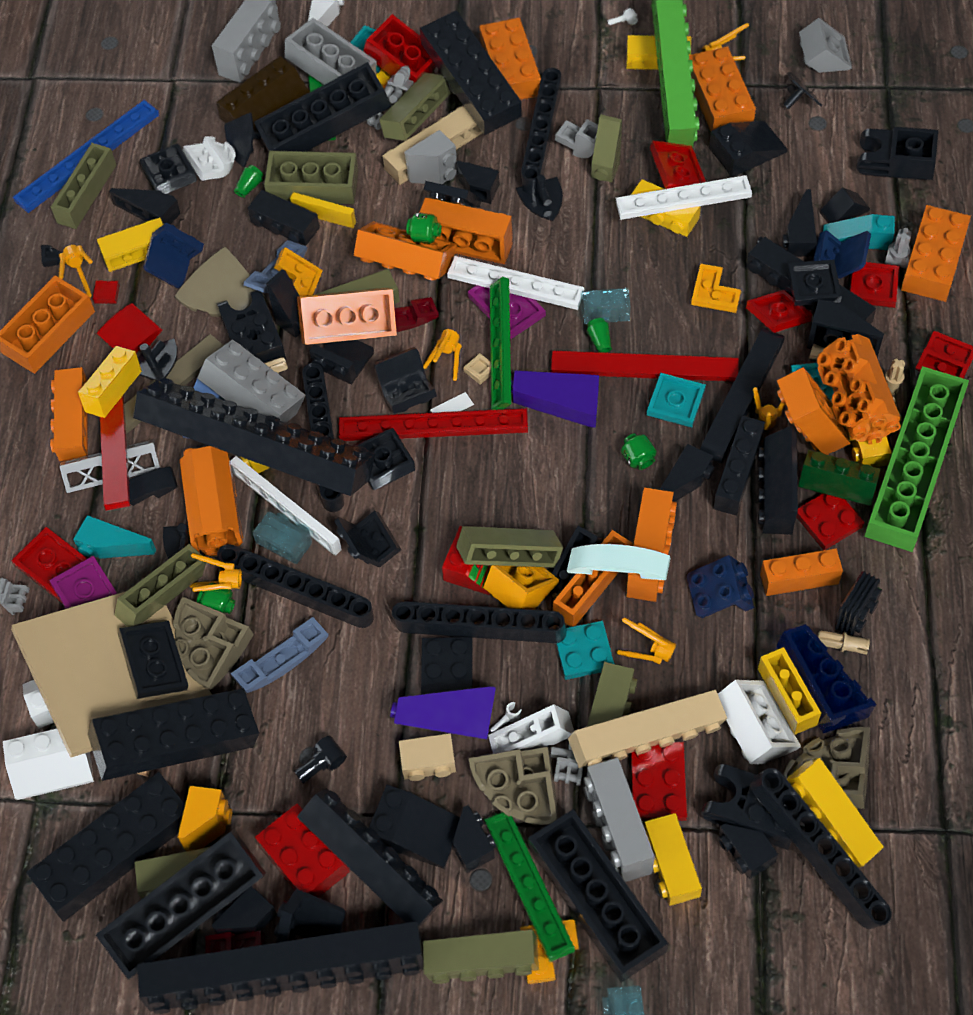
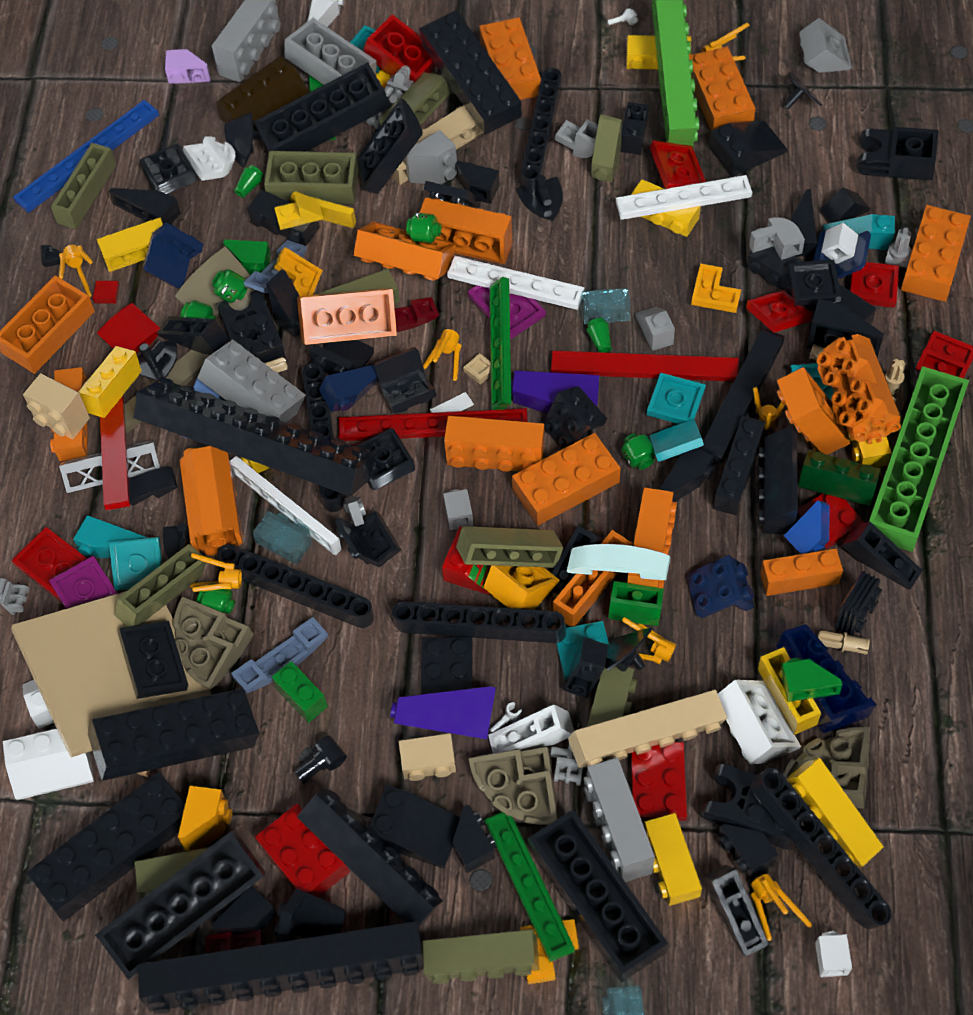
none -> tan brick [23,373,90,439]
none -> teal tile [109,536,163,591]
none -> black slope [157,316,229,355]
none -> lavender slope [165,49,210,84]
none -> green head [180,300,216,321]
none -> green head [211,269,247,303]
none -> green slope [223,239,271,275]
none -> green brick [272,661,328,723]
none -> yellow slope [274,191,323,230]
none -> dark blue slope [319,365,378,412]
none -> light grey plate [343,496,366,527]
none -> black slope [357,98,423,194]
none -> light grey brick [443,489,473,530]
none -> orange brick [444,416,545,472]
none -> orange brick [512,433,621,526]
none -> black bracket [543,386,608,449]
none -> black slope [563,637,608,698]
none -> black shield [605,627,652,672]
none -> green brick [608,581,664,626]
none -> black slope [621,102,649,155]
none -> light grey slope [635,307,675,351]
none -> teal tile [650,419,704,462]
none -> black slope [702,865,769,957]
none -> light grey brick [749,217,805,260]
none -> light orange plant [750,874,812,941]
none -> green slope [781,658,842,702]
none -> blue slope [784,500,830,554]
none -> white brick [815,931,852,977]
none -> white brick [821,223,858,264]
none -> black slope [842,521,923,590]

